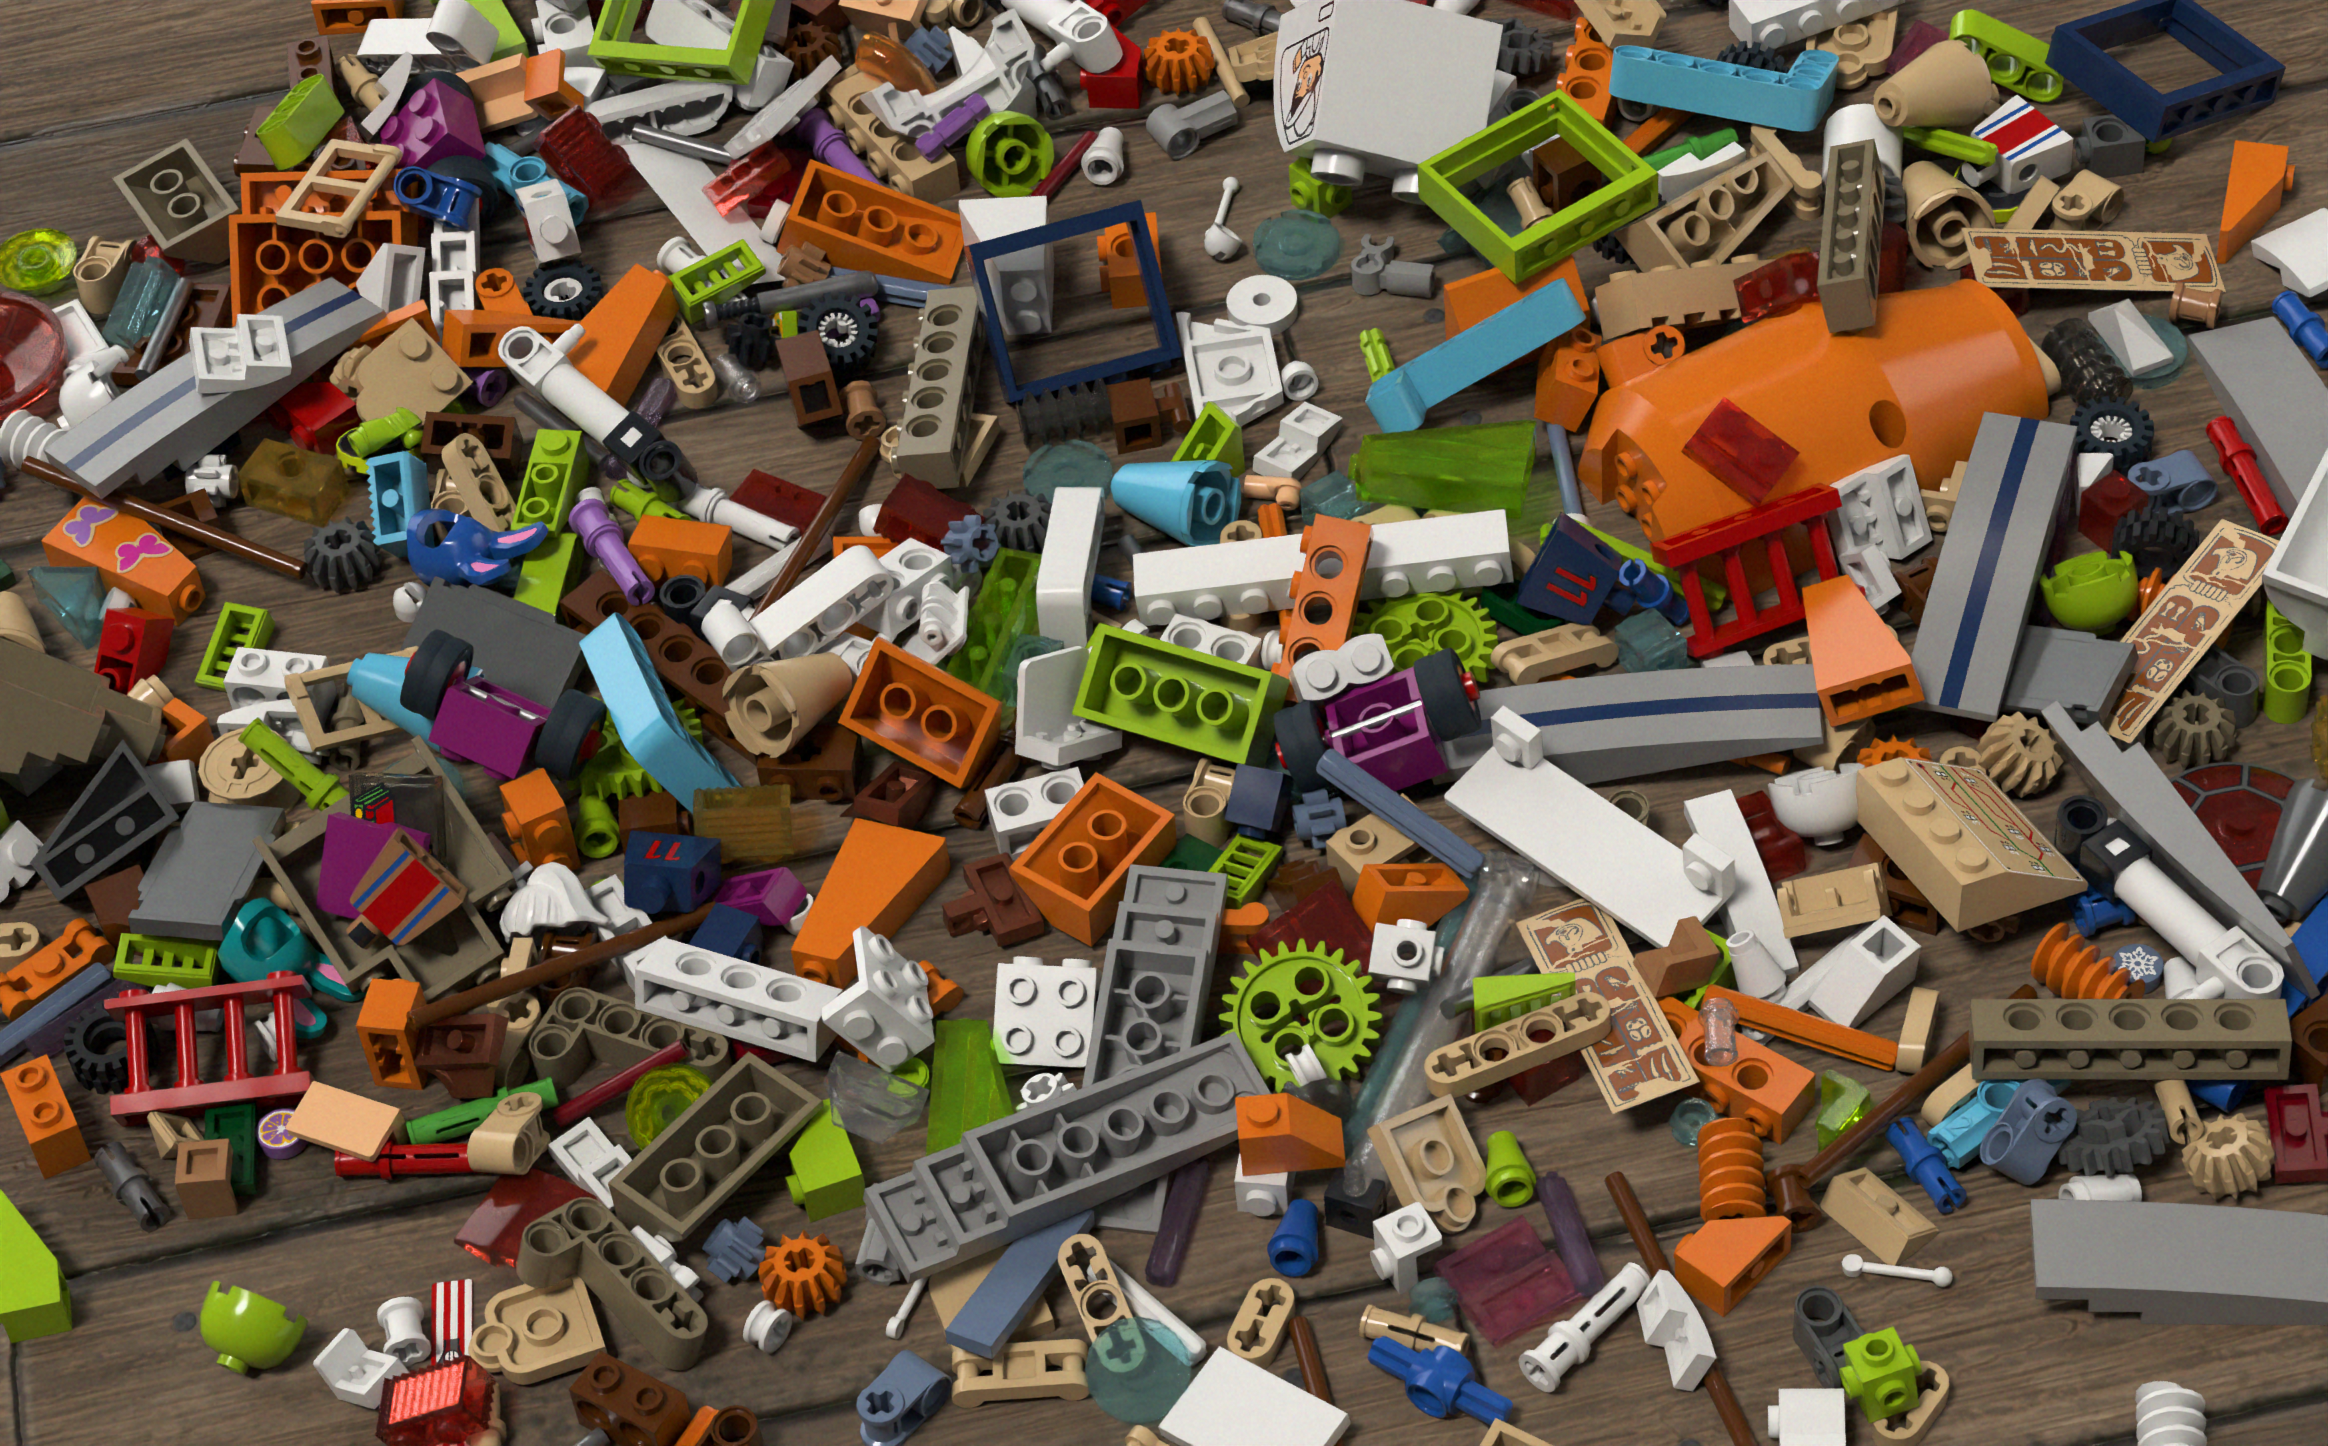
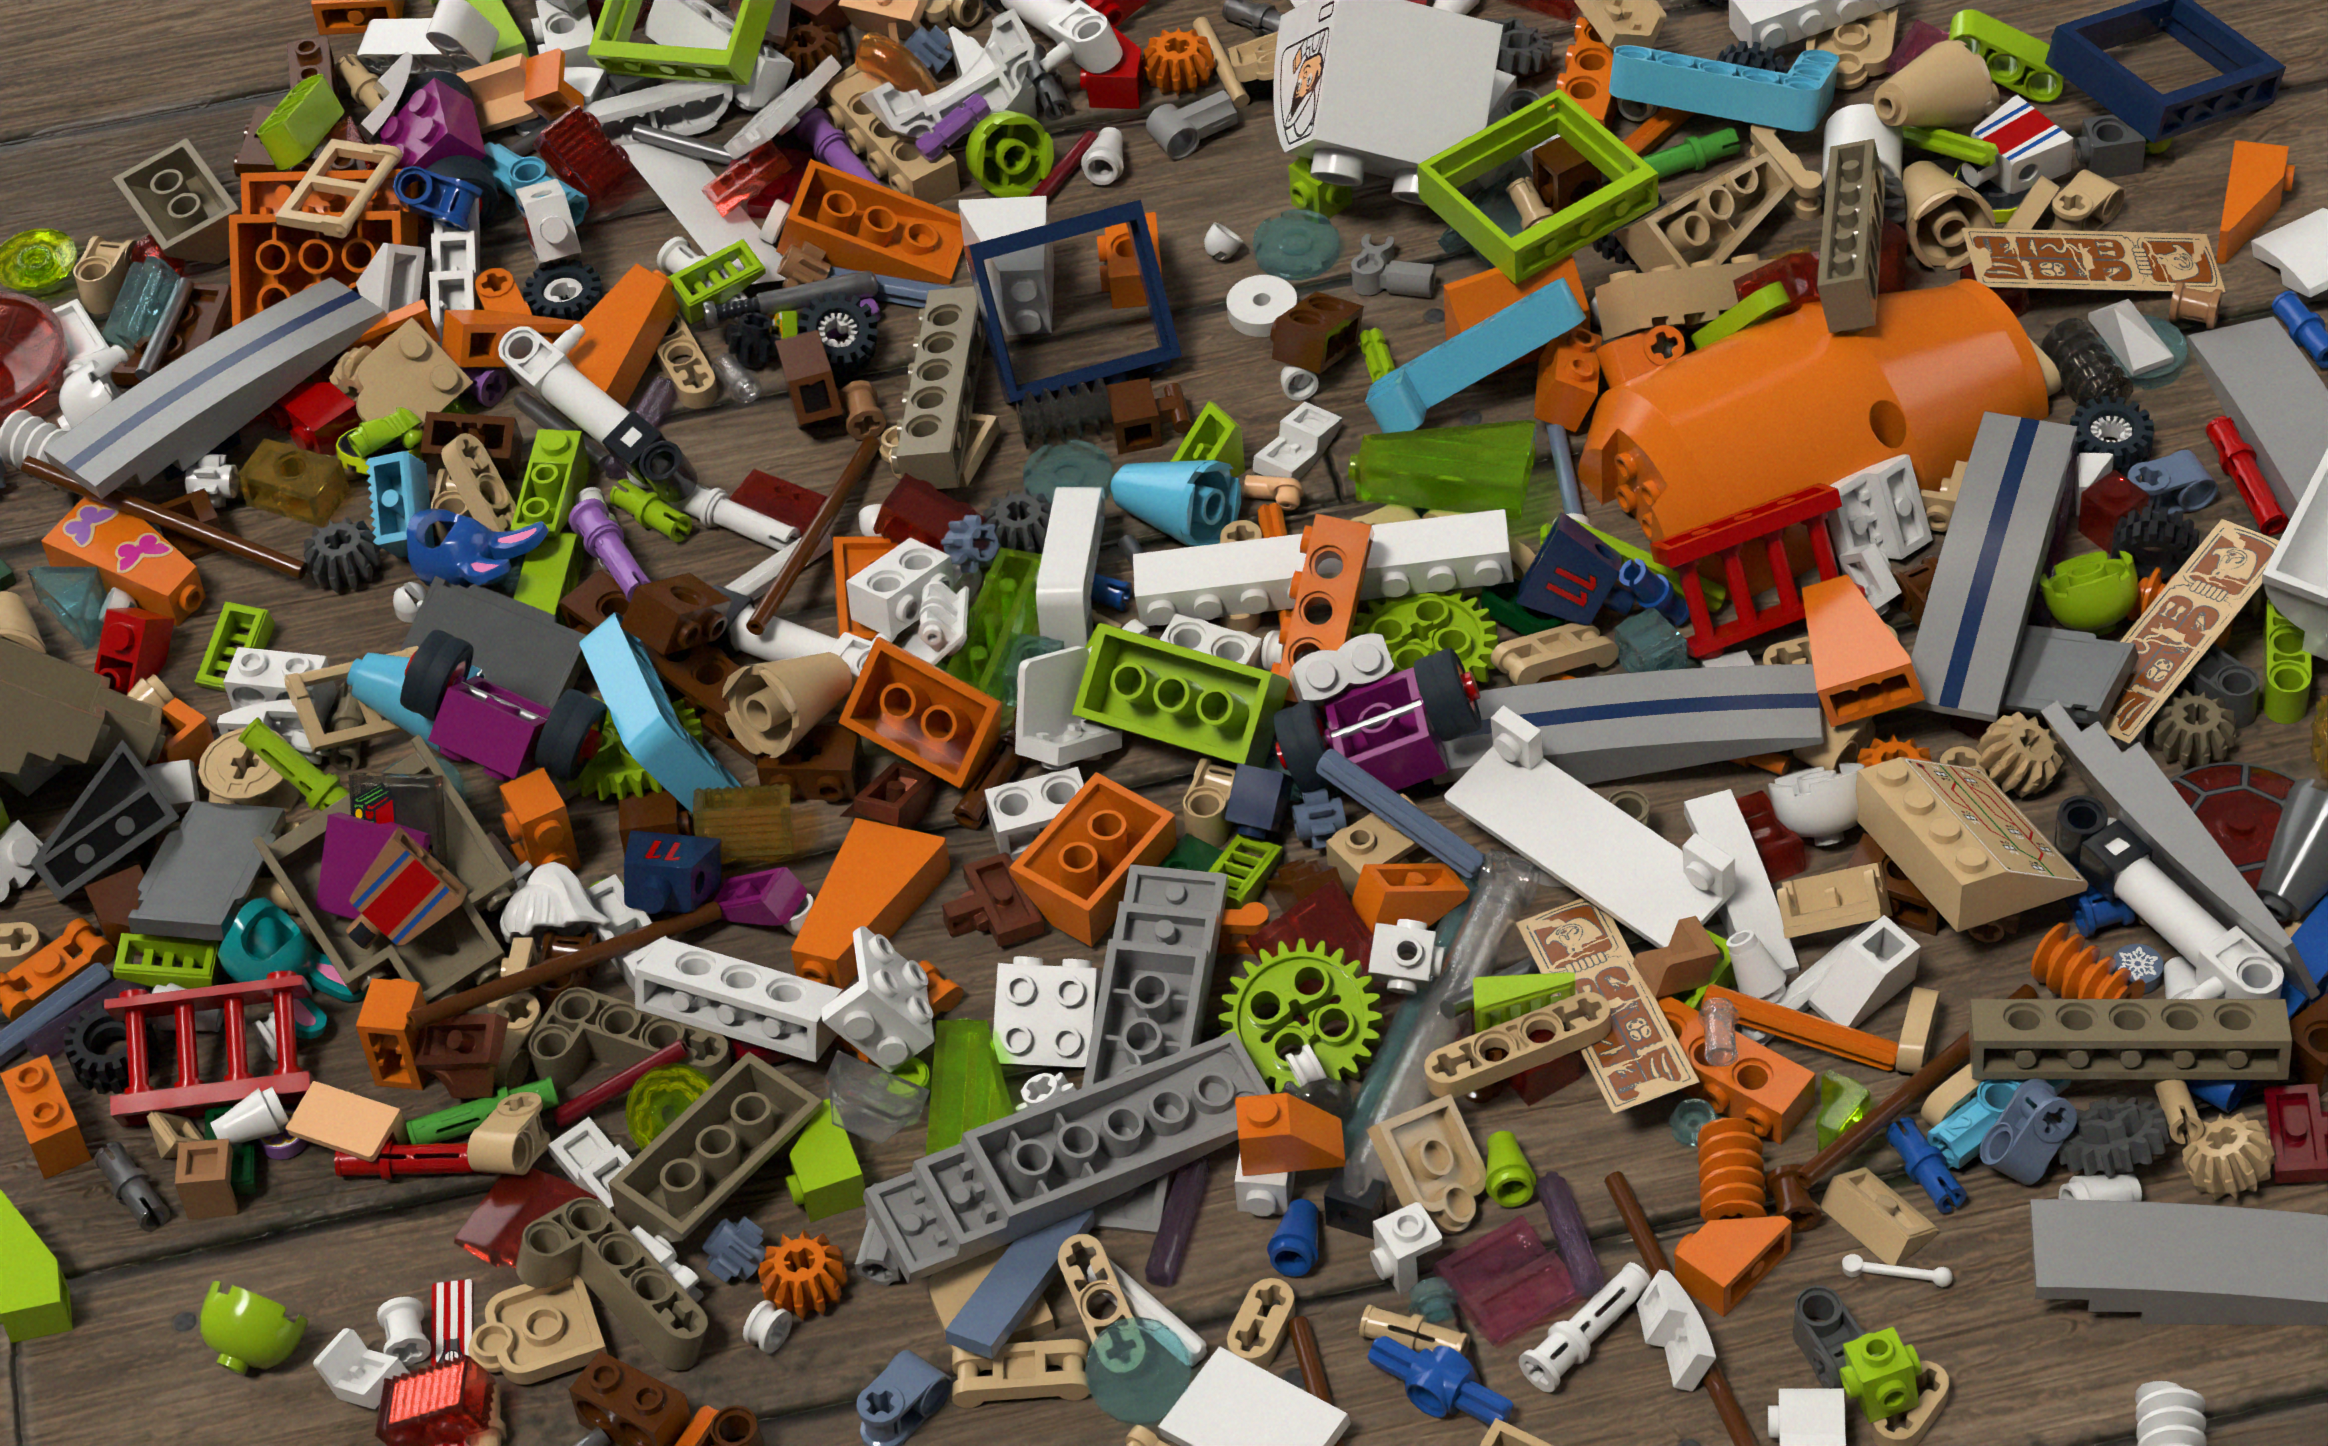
white slope [189,314,292,393] -> none
lime cone [573,790,621,858] -> none
orange brick [628,514,732,592] -> none
dark blue brick [688,902,766,965] -> none
white beam [701,545,894,673] -> none
white hinge [886,1275,930,1339] -> none
white wing [1176,312,1284,427] -> none
white hinge [1205,177,1240,237] -> none
clear light blue brick [1300,470,1370,526] -> none
white slope [1657,141,1746,203] -> none
clear red plate [1681,397,1800,508] -> none
none -> white cone [210,1087,289,1146]
none -> reddish brown brick [620,572,732,655]
none -> reddish brown brick [1270,291,1364,374]
none -> lime beam [1691,281,1791,349]

